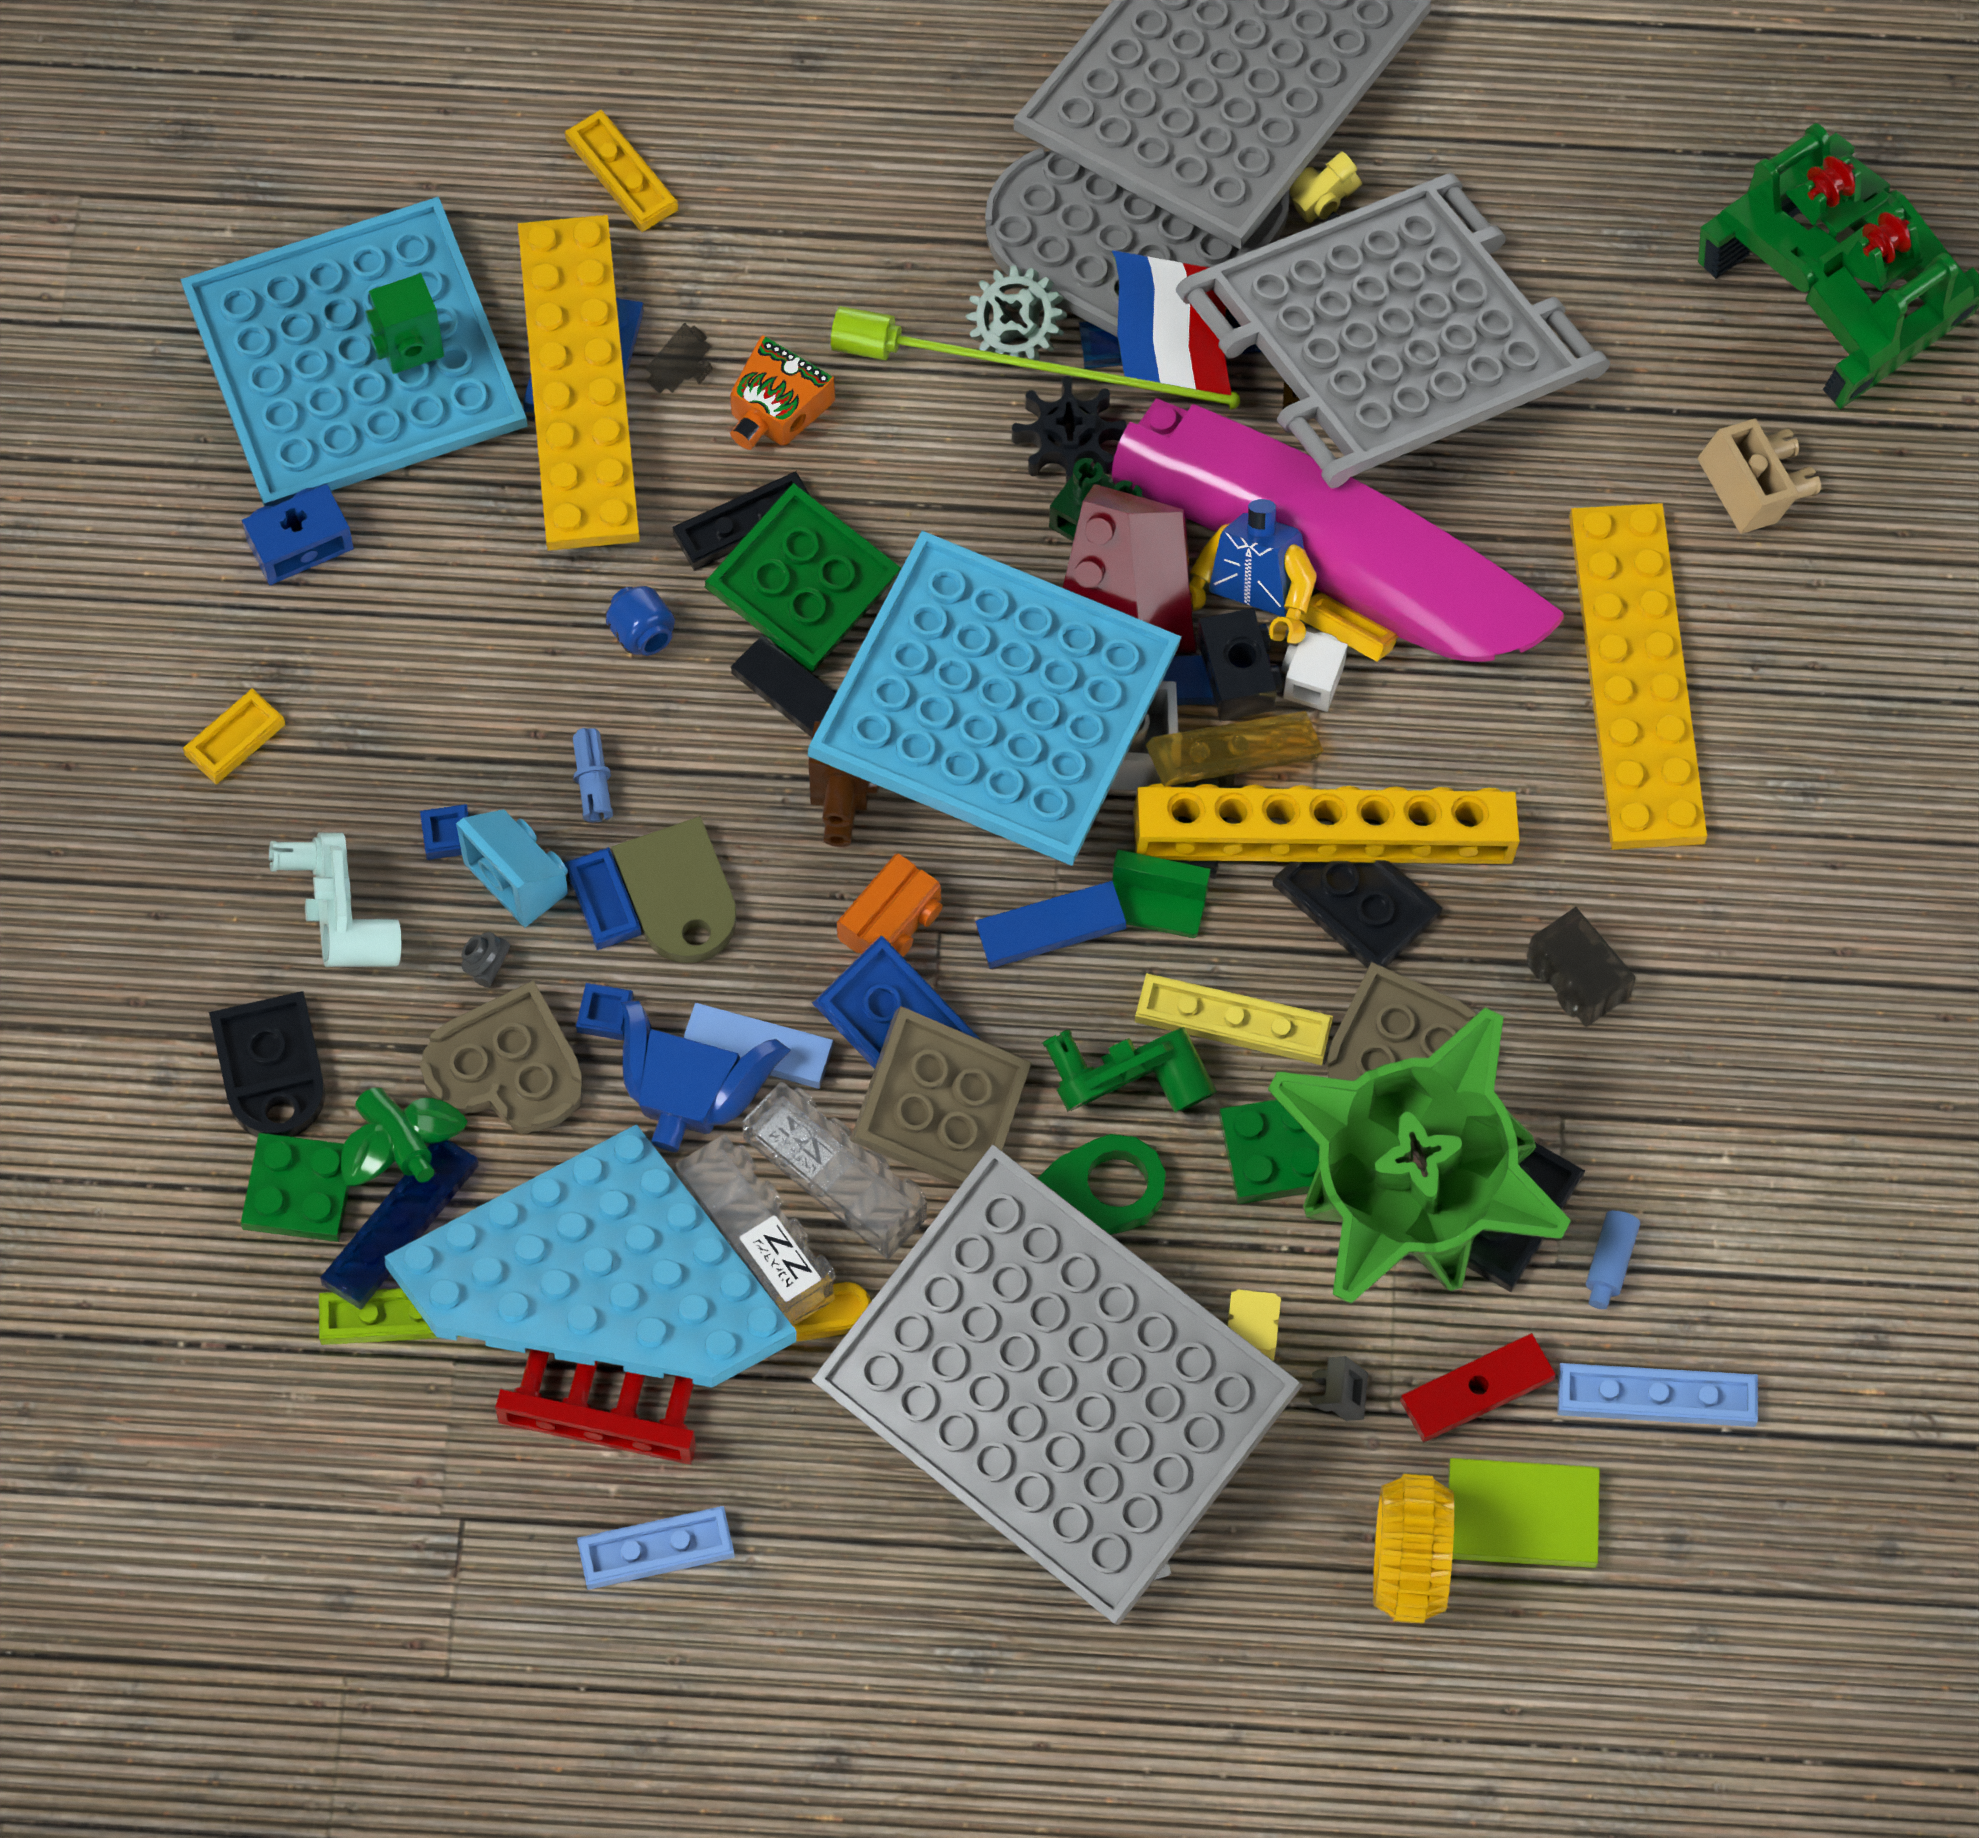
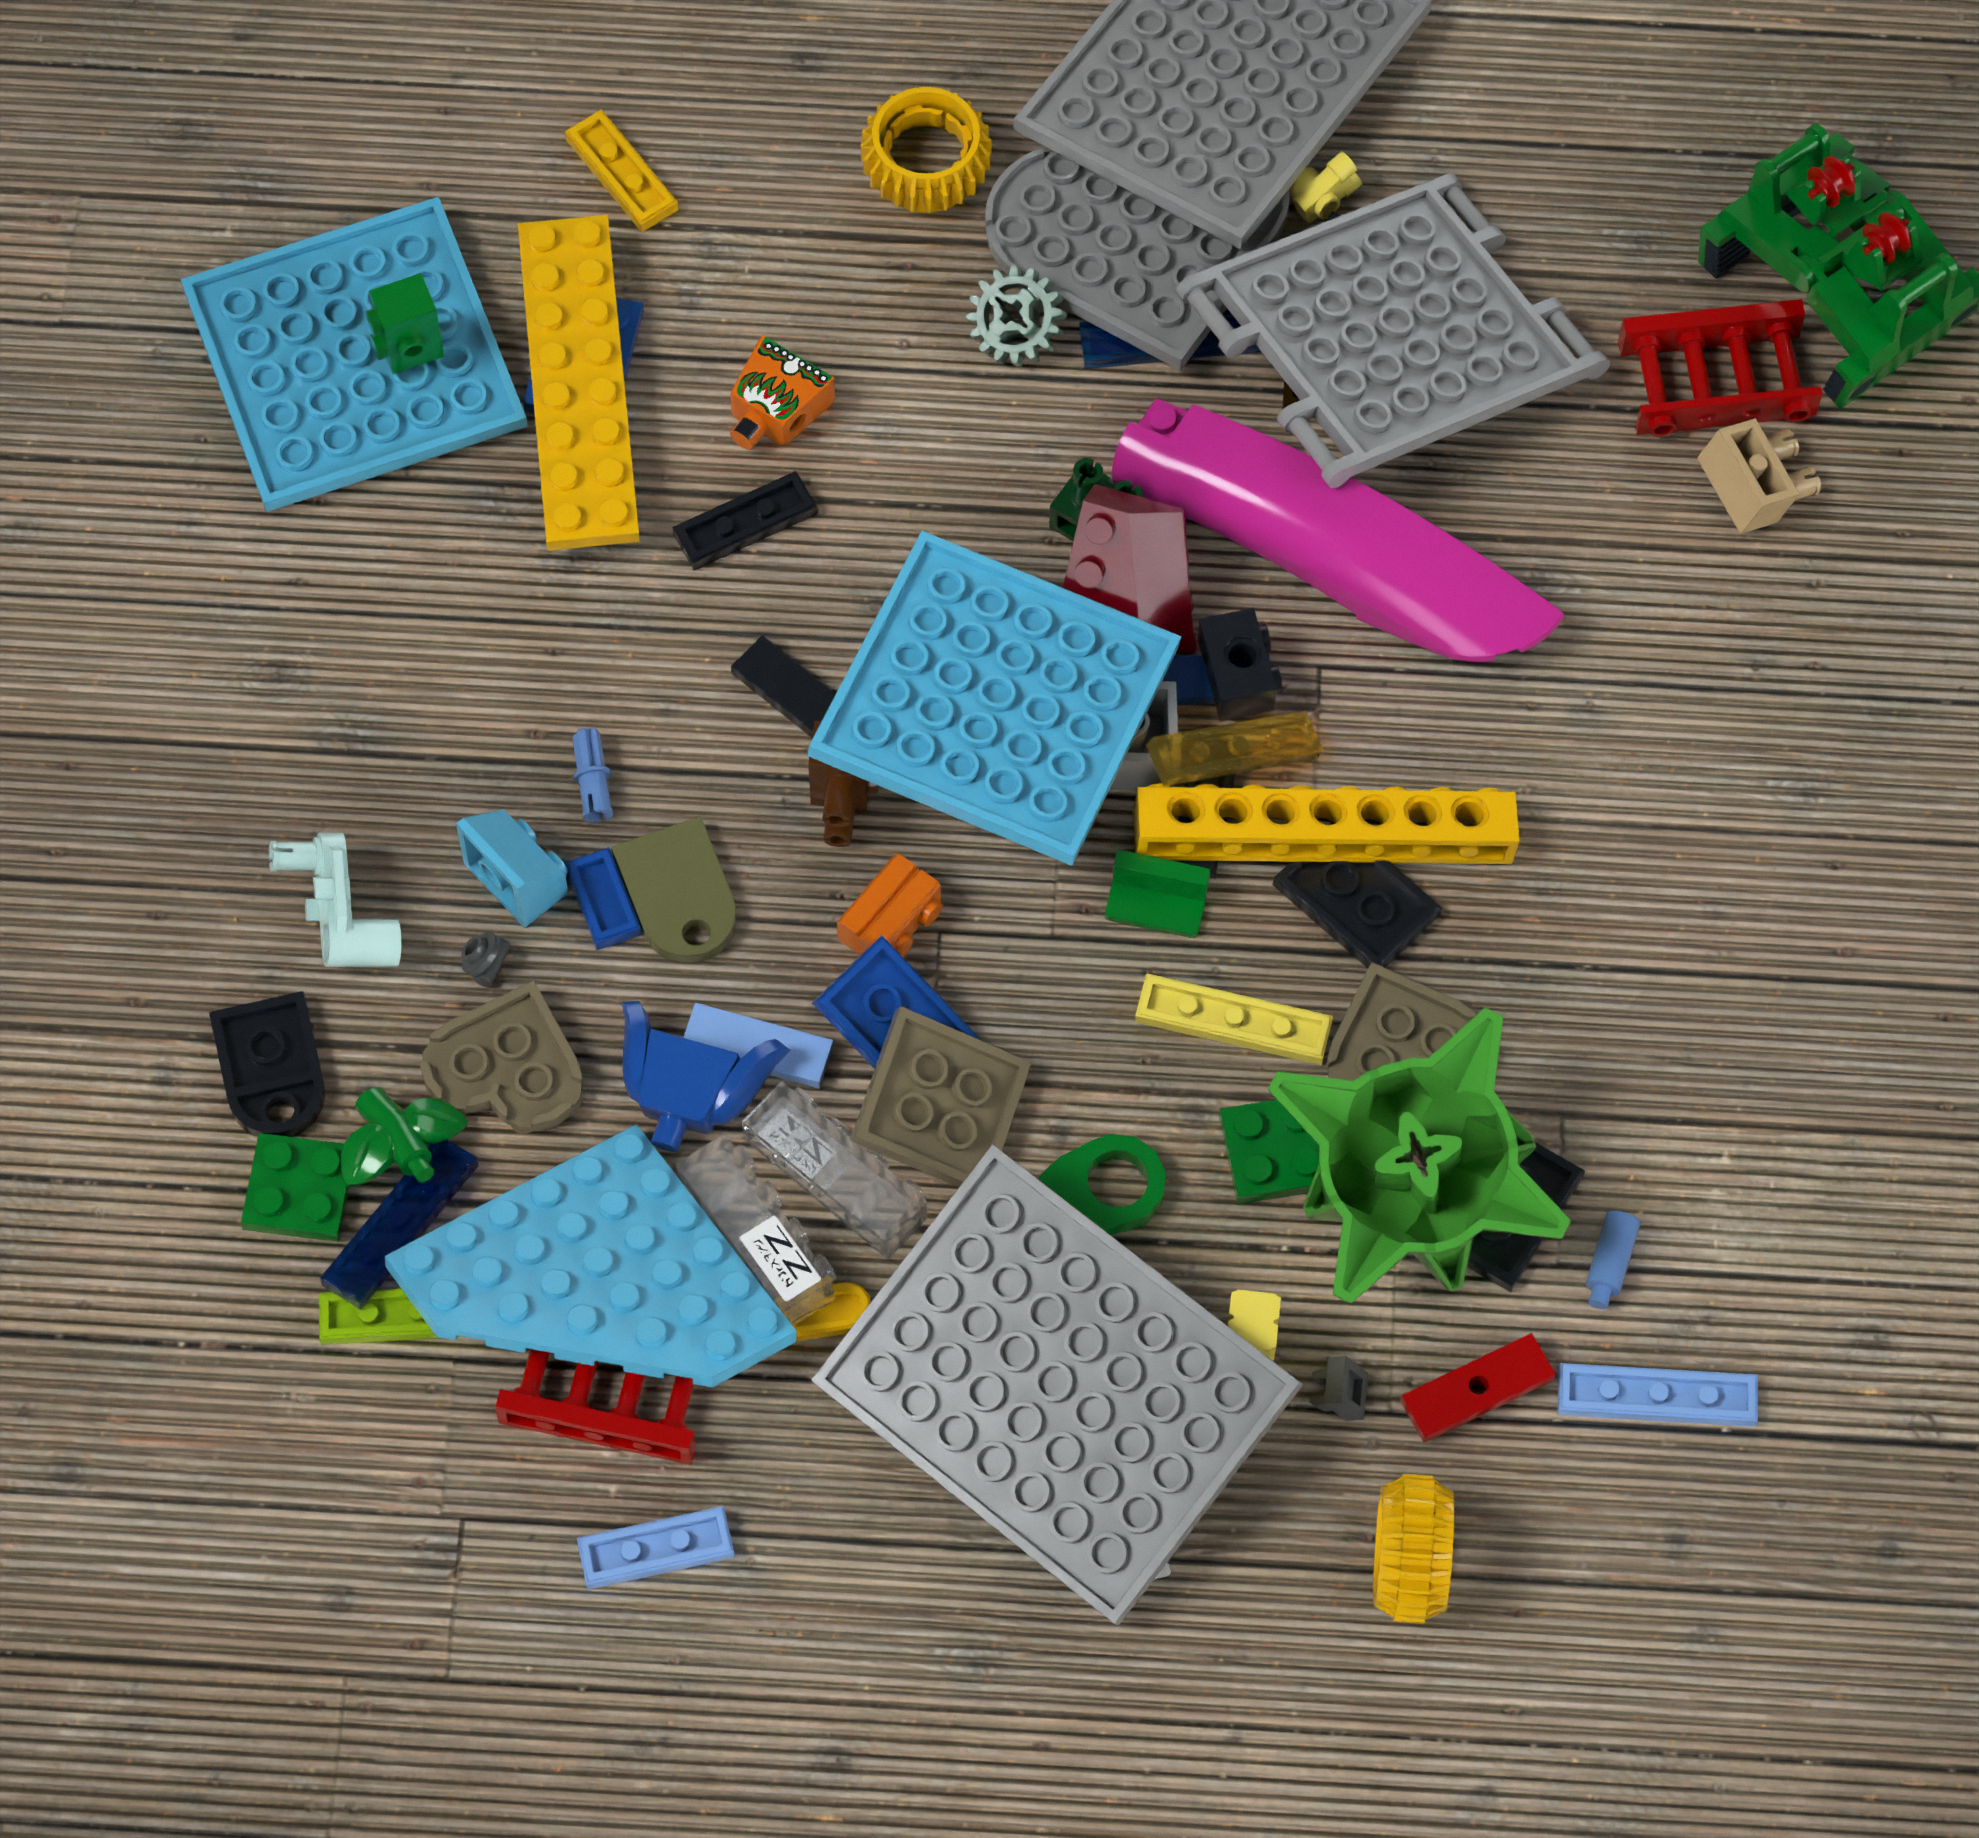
yellow tile [183,688,286,785] -> none
blue brick [242,484,354,586] -> none
blue tile [420,804,469,860] -> none
blue tile [576,983,634,1041] -> none
blue head [606,586,675,656] -> none
clear smoke piece [645,322,713,393] -> none
green plate [704,483,901,673] -> none
flag [831,250,1240,410] -> none
blue tile [975,881,1127,969] -> none
black gear [1011,376,1127,485] -> none
green piece [1042,1027,1217,1113] -> none
torso [1189,499,1316,644] -> none
white brick [1281,631,1348,712] -> none
yellow tile [1300,592,1399,662] -> none
lime tile [1448,1458,1600,1568] -> none
clear smoke brick [1526,907,1636,1027] -> none
yellow plate [1569,503,1707,850] -> none
none -> yellow gear [861,87,992,213]
none -> red fence [1618,299,1823,437]

